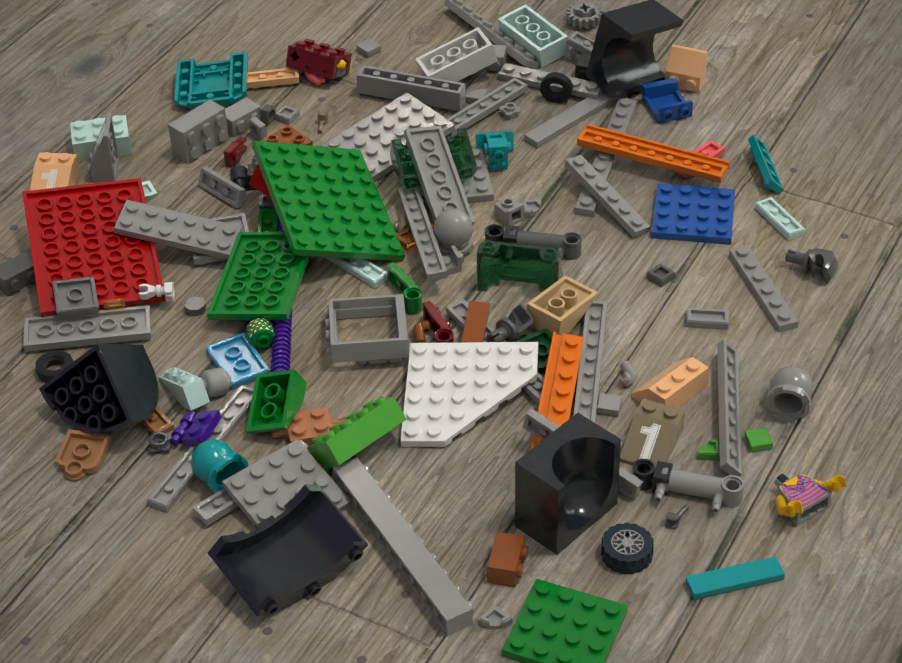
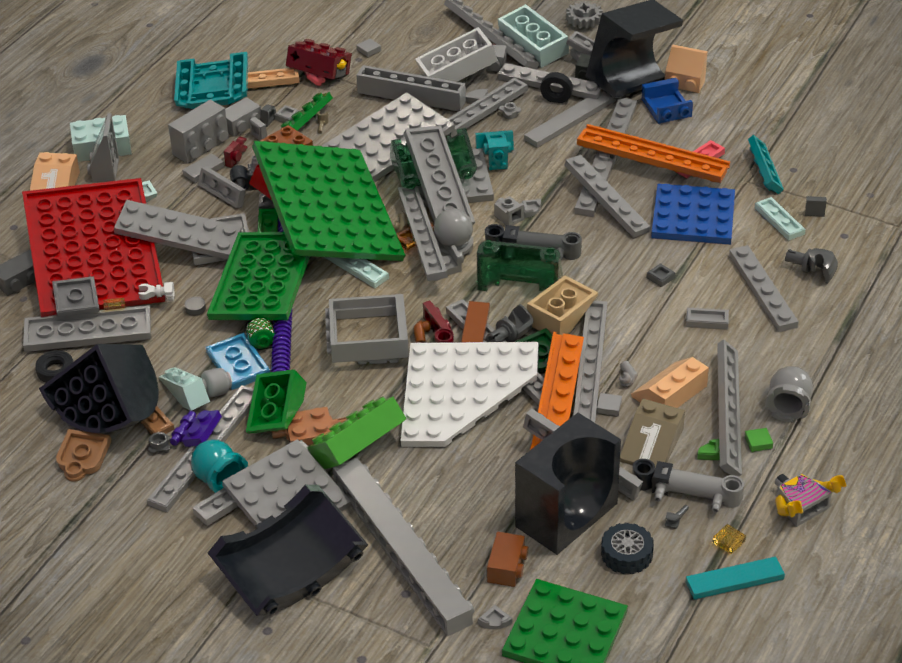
green plate [387,262,423,315] -> none
none -> light grey tile [182,153,224,183]
none -> green plate [281,92,333,131]
none -> clear yellow tile [712,524,746,554]
none -> dark grey tile [804,196,827,217]

